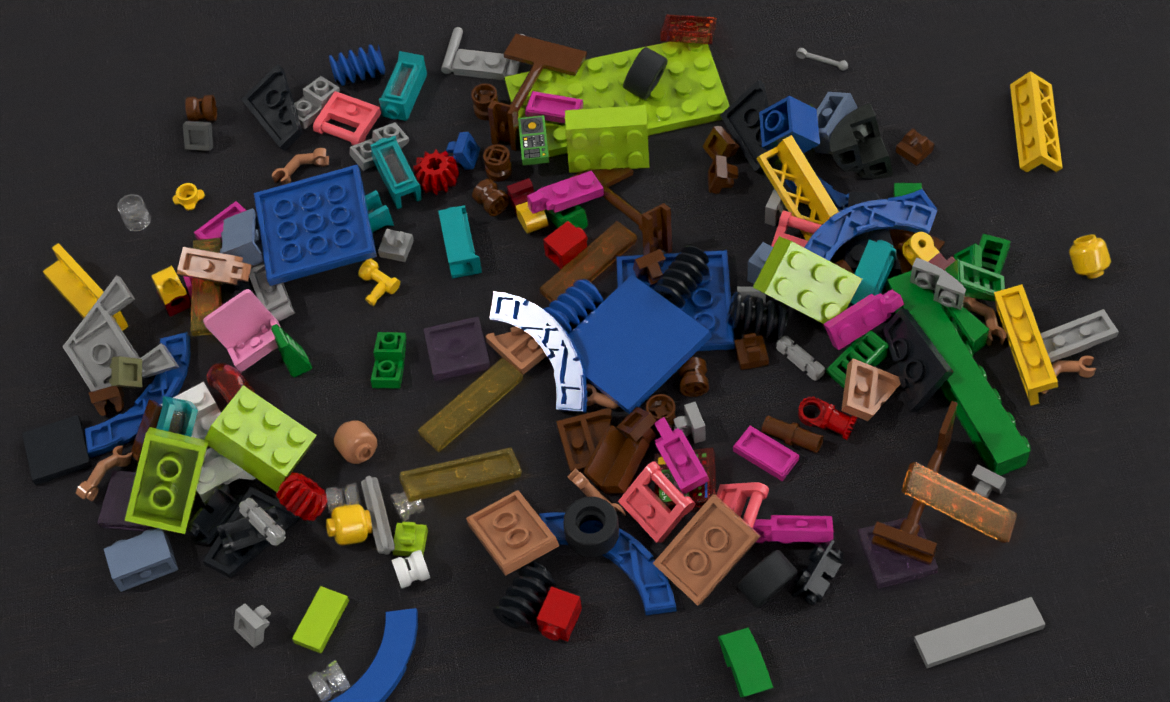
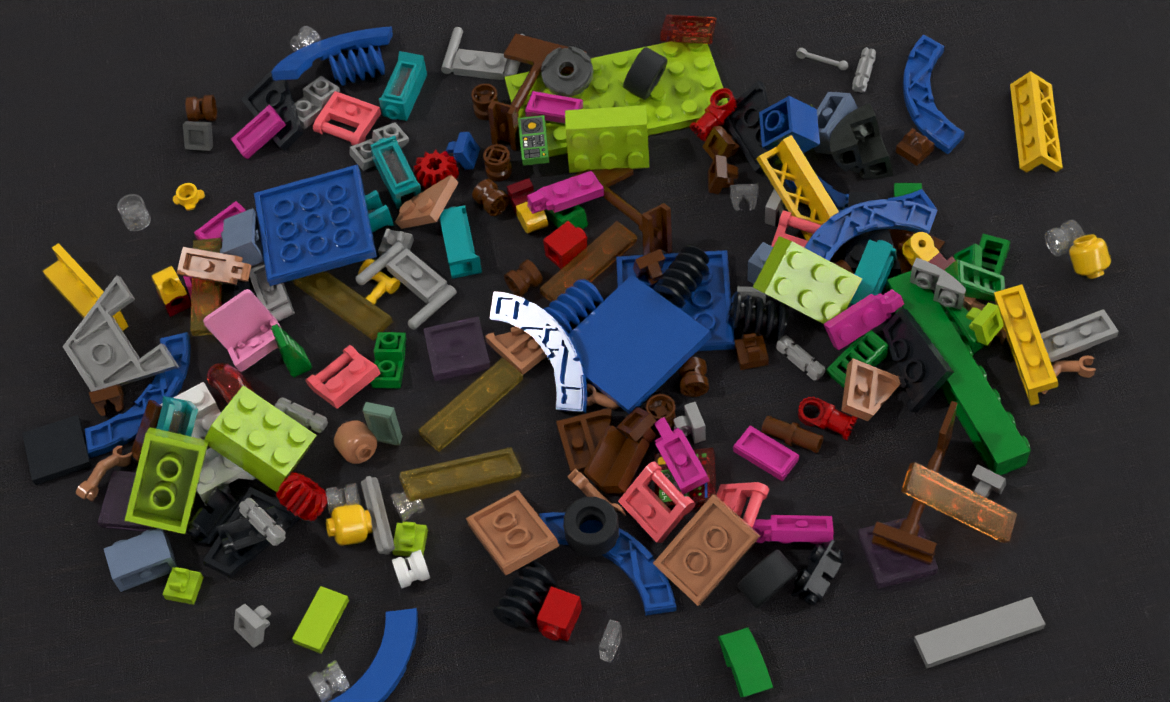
olive tile [109,356,142,388] -> none
nougat arm [272,148,329,185] -> none
none -> lime tile [163,567,204,605]
none -> dark pink tile [231,105,286,160]
none -> blue tile [271,26,393,81]
none -> light grey axle [274,397,328,433]
none -> clear wheel [289,26,321,51]
none -> clear yellow tile [293,271,393,340]
none -> coral plate [306,345,381,409]
none -> light grey plate [356,242,457,329]
none -> sand green tile [363,402,403,445]
none -> nougat wing [395,175,459,229]
none -> reddish brown wheel [504,259,543,297]
none -> dark grey tile [541,46,594,97]
none -> clear tile [599,619,622,663]
none -> red connector [689,88,737,141]
none -> clear tile [730,184,758,211]
none -> light grey axle [852,47,876,93]
none -> blue tile [903,34,965,154]
none -> lime tile [966,302,1004,345]
none -> clear wheel [1044,219,1084,256]

